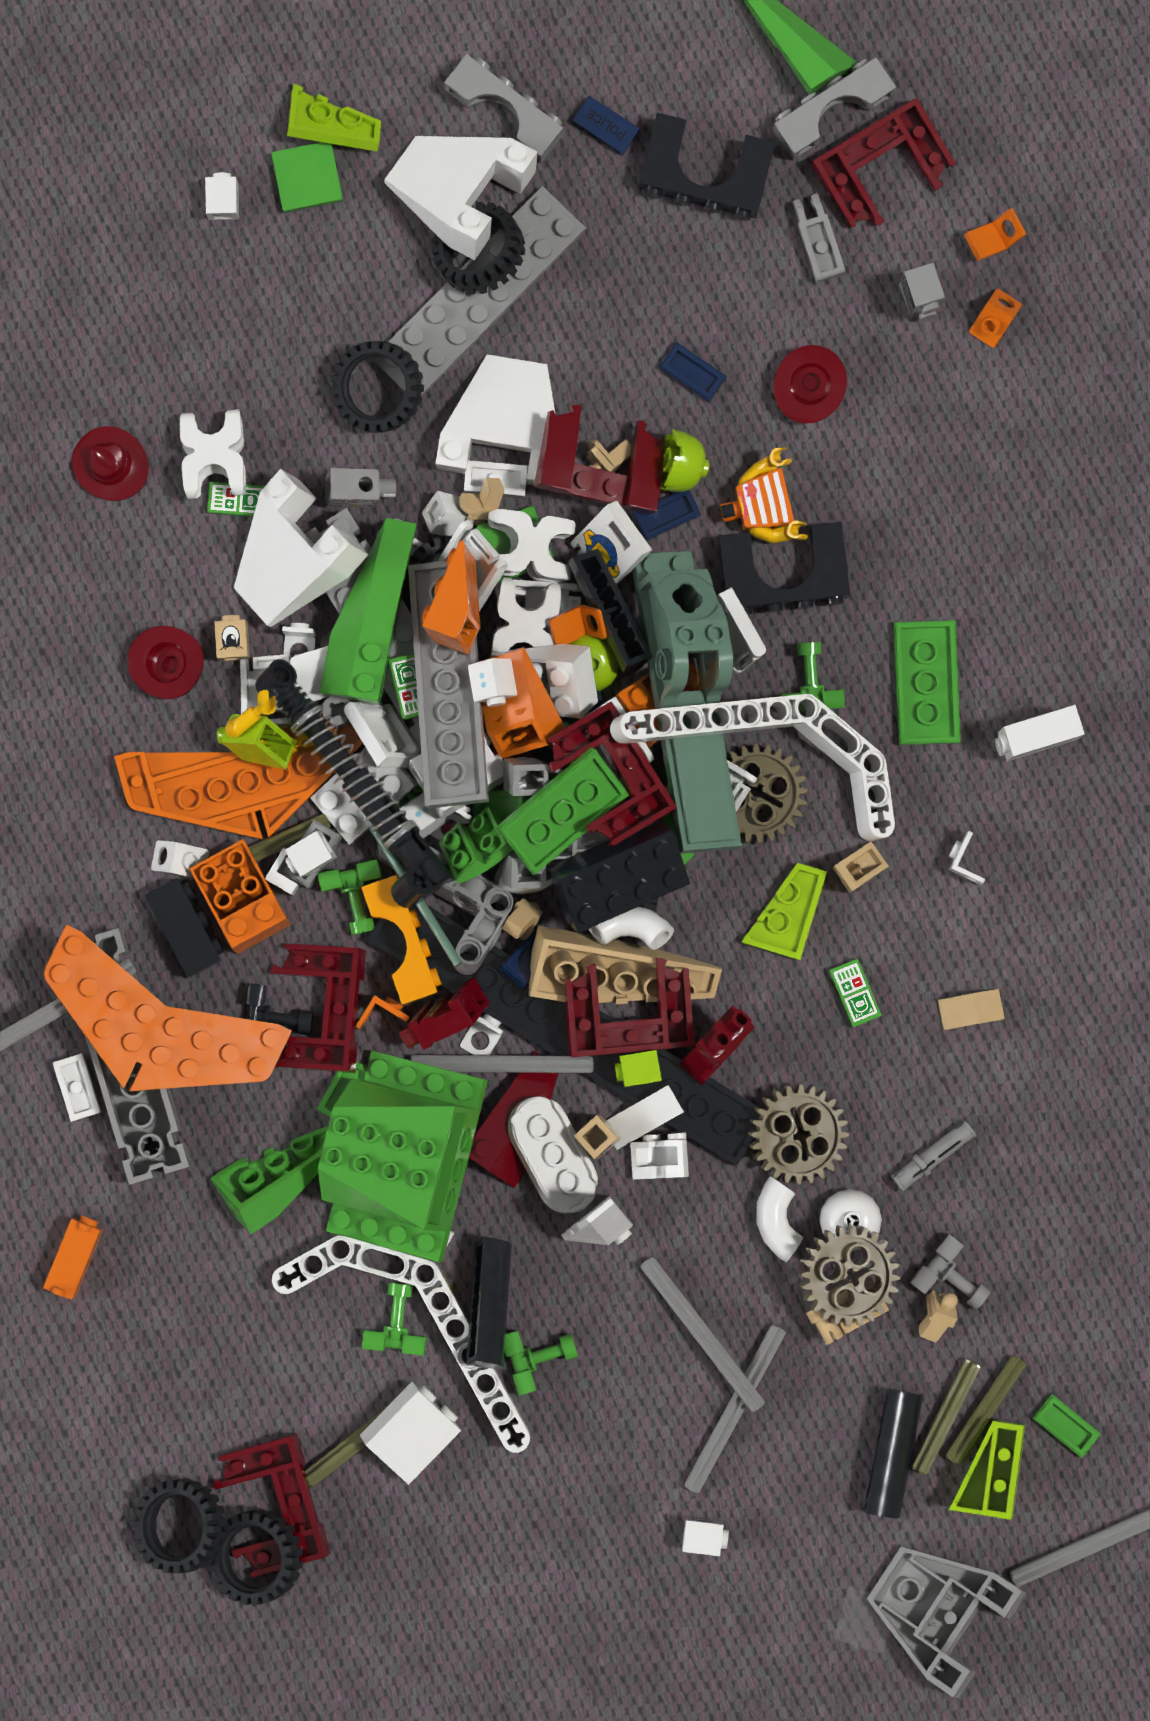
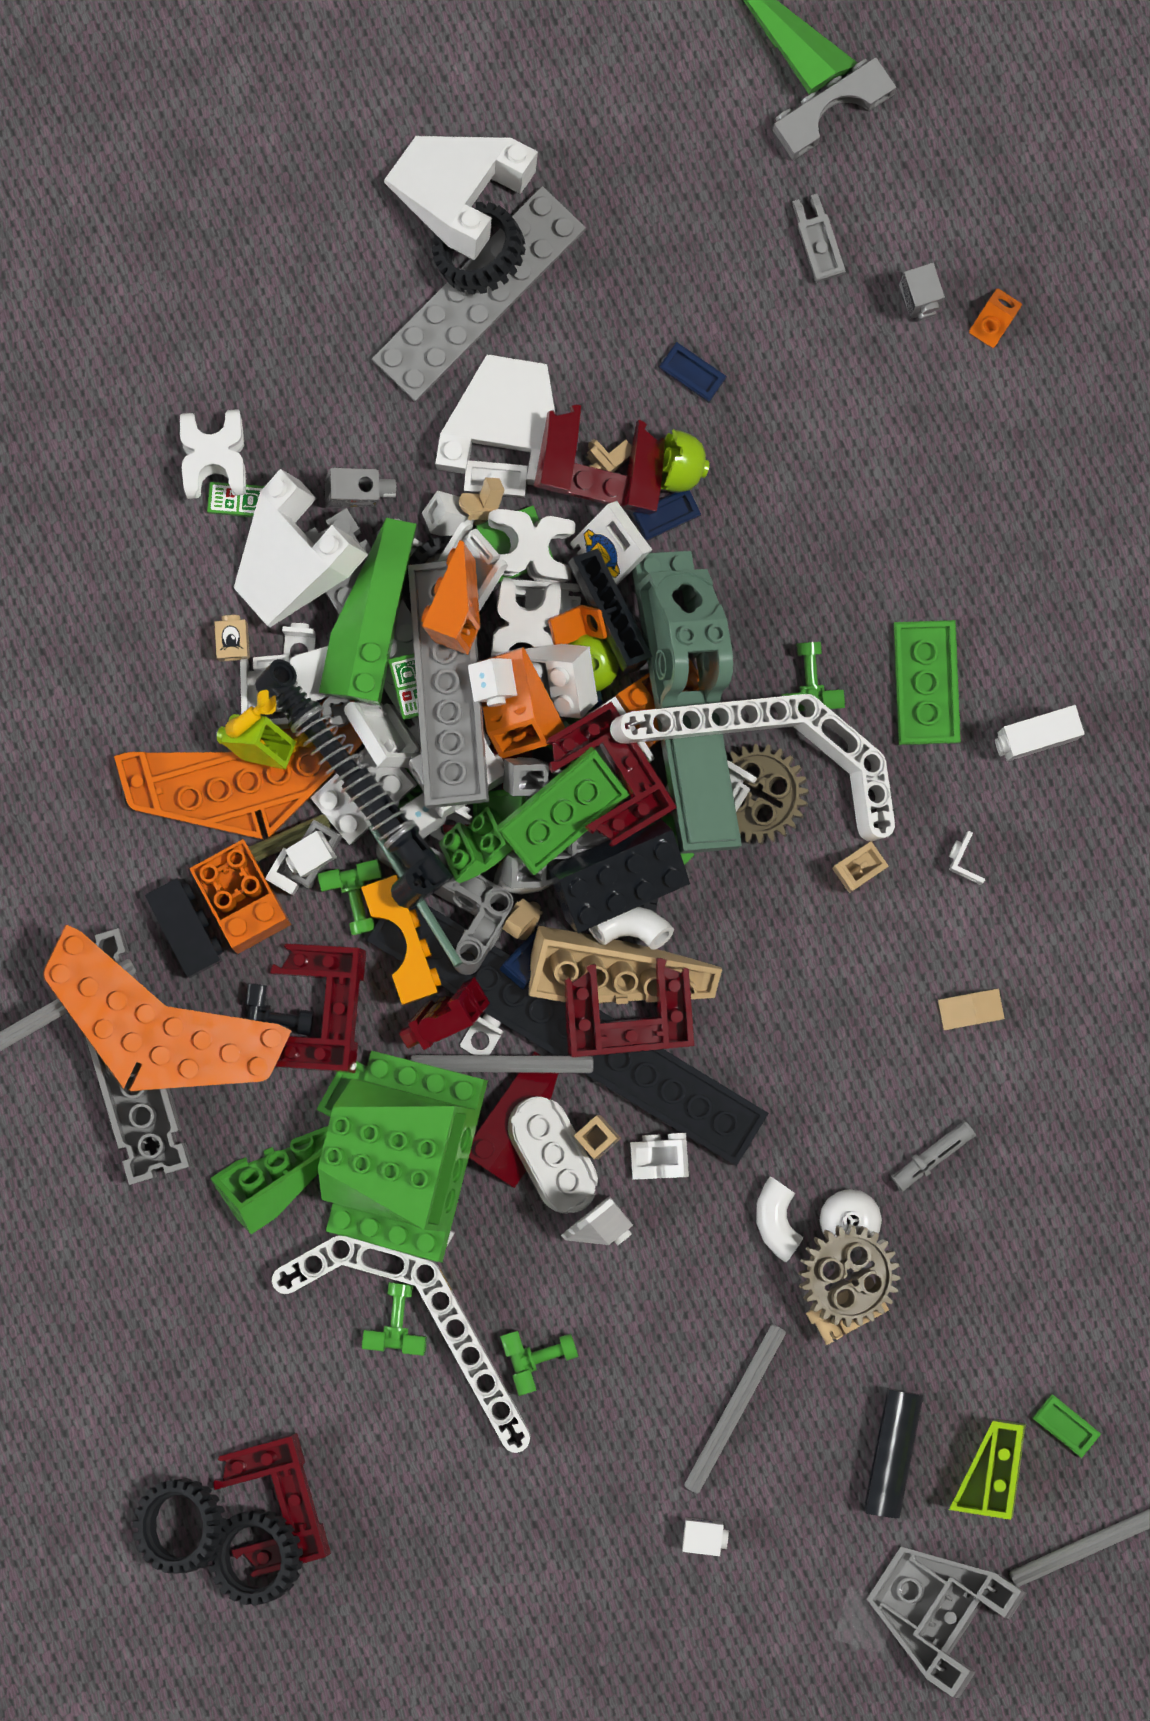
orange brick [43,1215,104,1300] -> none
white plate [53,1053,102,1122] -> none
dark red hat [72,426,149,501] -> none
dark red hat [127,626,204,699] -> none
white bracket [151,840,209,878] -> none
white brick [205,172,239,220] -> none
bright green tile [271,142,343,213] -> none
lime wing [287,83,381,151] -> none
olive axle [305,1405,389,1487] -> none
black tyre [330,341,424,432] -> none
orange bracket [355,995,411,1030] -> none
white brick [360,1382,461,1485] -> none
light grey arch [444,54,563,163] -> none
black brick [466,1237,512,1370] -> none
dark blue tile [572,96,640,156] -> none
white sticker [606,1085,684,1150] -> none
lime brick [614,1050,662,1087] -> none
black arch [639,112,776,221] -> none
light grey axle [641,1257,765,1412] -> none
dark red hips [680,1005,755,1085] -> none
white container [717,588,766,674] -> none
black arch [718,522,850,615] -> none
torso [720,447,808,544] -> none
lime wing [741,863,827,961] -> none
dark tan gear [748,1083,849,1185] -> none
dark red hat [774,345,847,424] -> none
dark red wedge [810,97,956,227] -> none
tile [829,959,882,1028] -> none
light grey bar [910,1233,991,1311] -> none
olive axle [911,1359,980,1475] -> none
tan piece [919,1290,958,1343] -> none
olive axle [945,1355,1026,1464] -> none
orange bracket [964,208,1026,261] -> none

